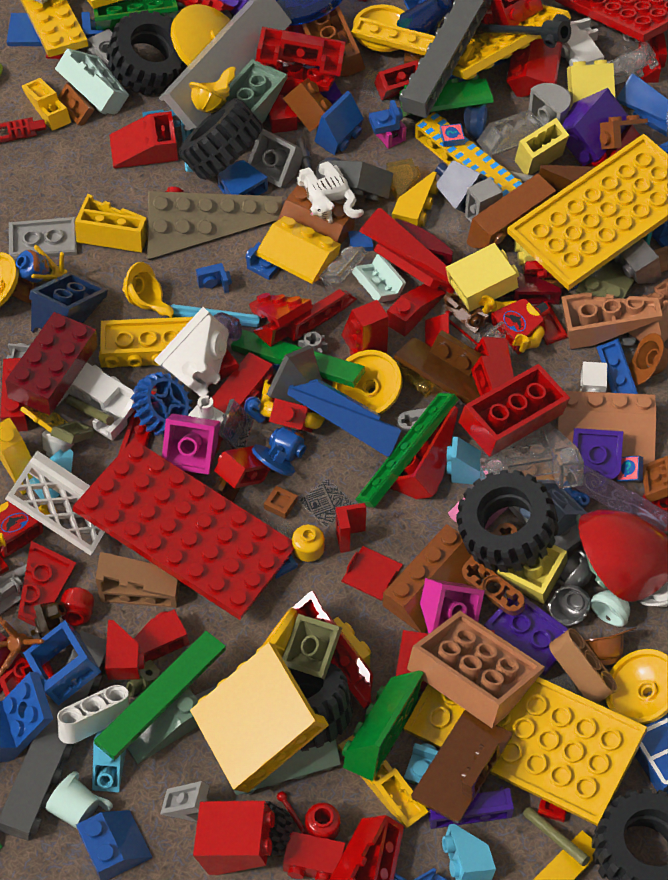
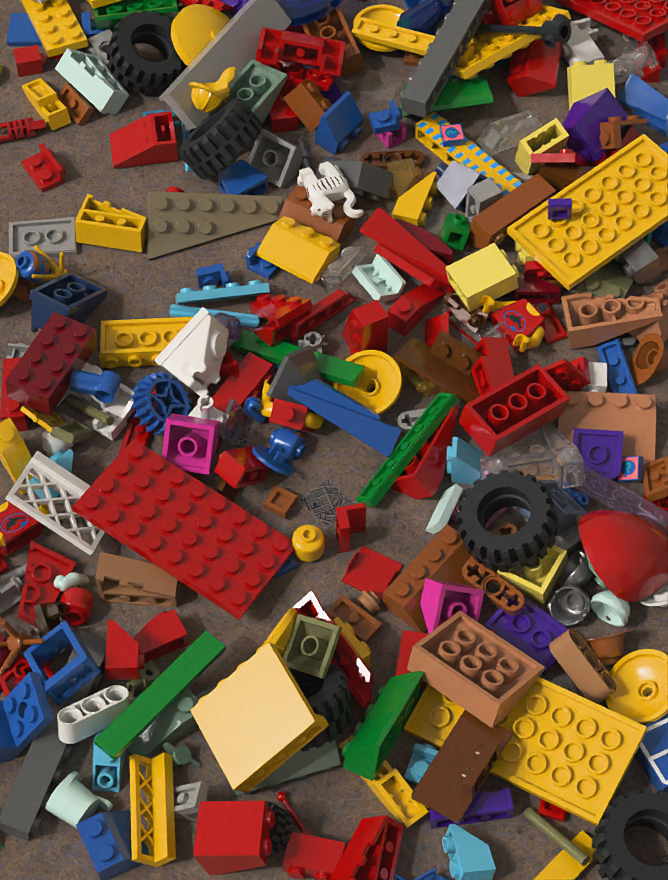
yellow piece [122,262,174,318] -> none
red head [305,803,341,840] -> none
blue tile [348,231,373,253] -> none
red brick [374,60,418,101] -> none
dark blue piece [464,104,489,142] -> none
light grey brick [527,83,571,128] -> none
none -> red brick [13,45,46,77]
none -> red bracket [21,143,66,193]
none -> light aqua arm [54,572,89,592]
none -> blue piece [69,369,122,403]
none -> yellow fence [129,752,176,867]
none -> sand green piece [163,742,201,768]
none -> medium azure plate [175,280,270,305]
none -> dark orange plate [327,595,382,644]
none -> medium nougat plate [358,590,381,614]
none -> reddish brown beam [361,150,424,172]
none -> light aqua tile [426,484,463,534]
none -> green brick [441,212,470,251]
none -> wing [530,149,588,166]
none -> red bracket [543,356,591,391]
none -> dark purple tile [547,198,572,220]

